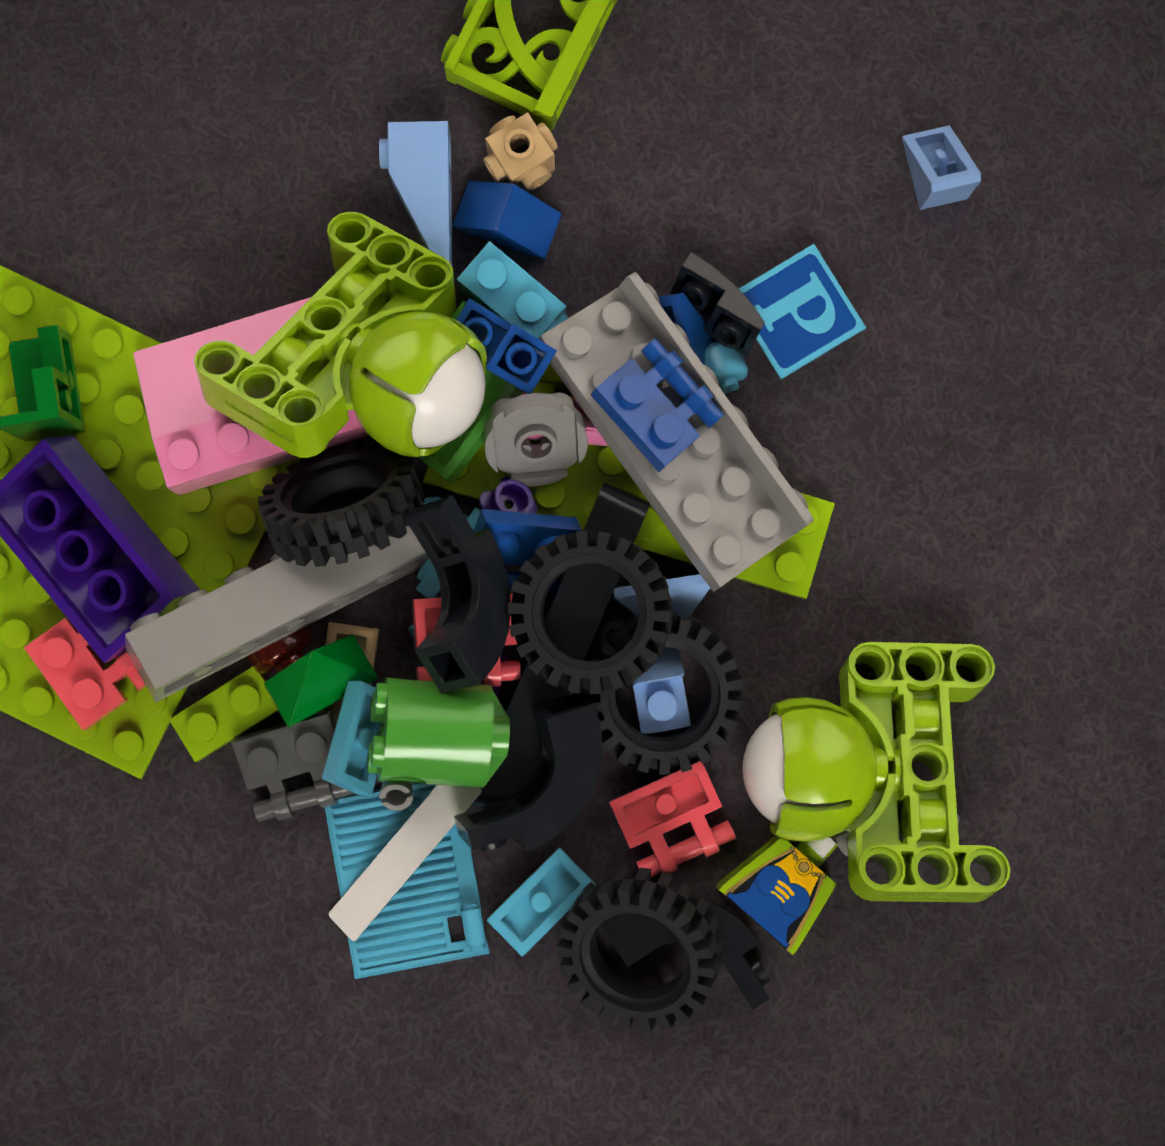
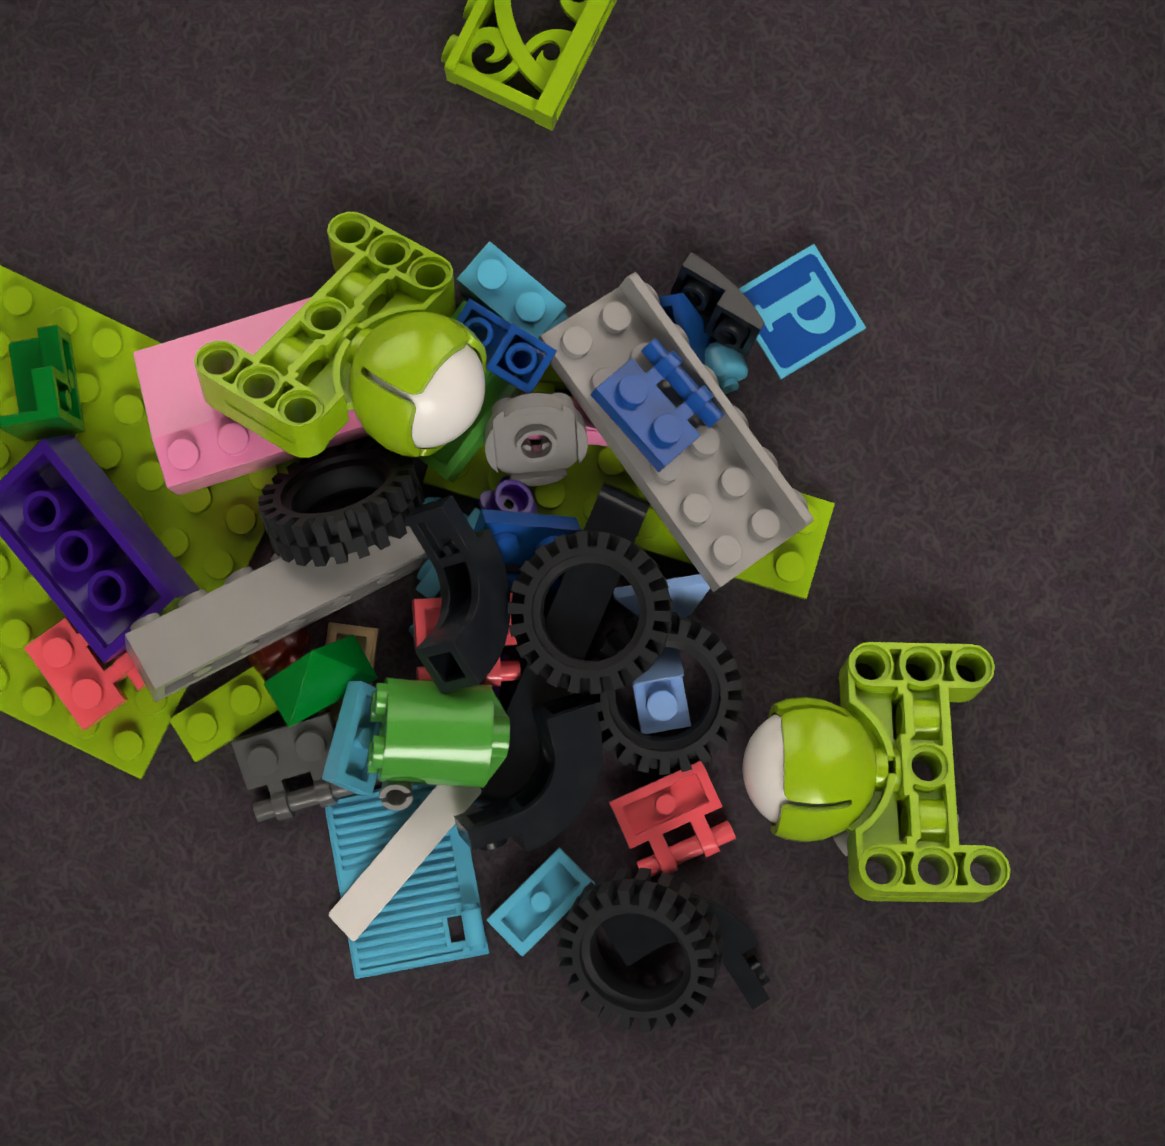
light blue slope [379,121,453,268] -> none
blue slope [452,181,562,260] -> none
tan brick [483,112,558,191] -> none
torso [716,835,838,955] -> none
light blue slope [902,125,981,210] -> none

